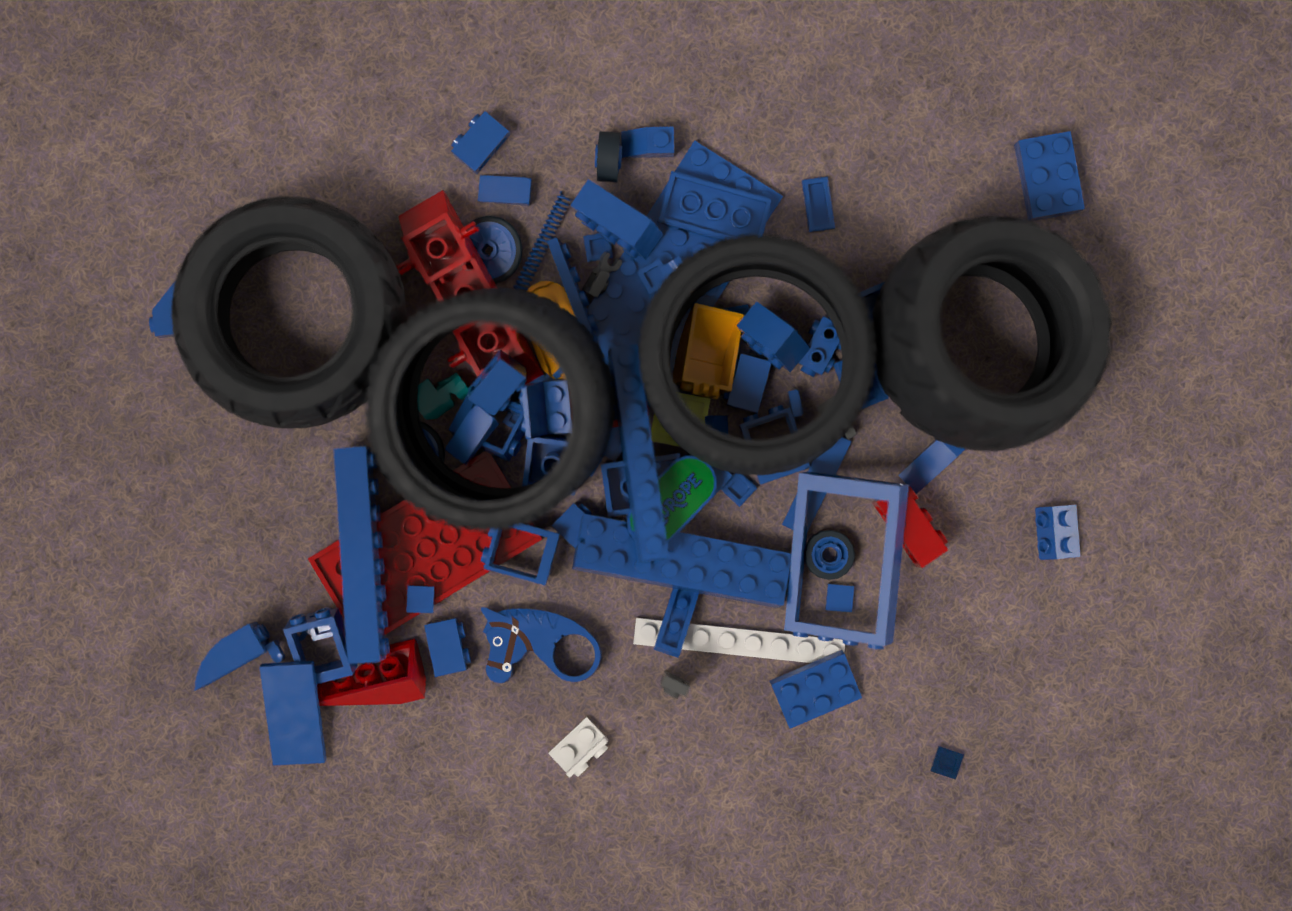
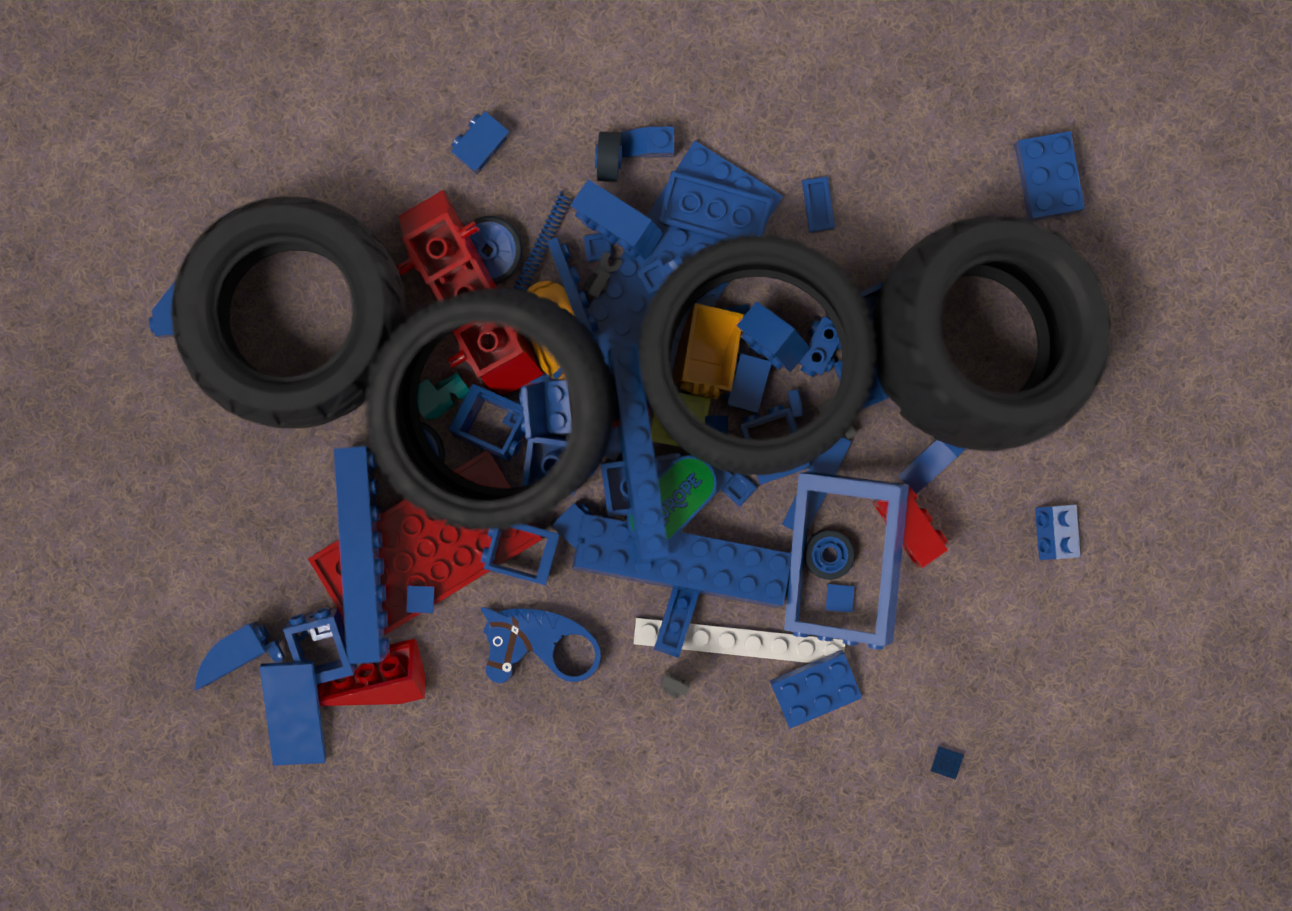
blue brick [424,618,471,677] -> none
blue slope [445,404,499,465] -> none
blue brick [467,349,527,416] -> none
blue slope [478,175,532,206] -> none
white bracket [548,717,608,778] -> none

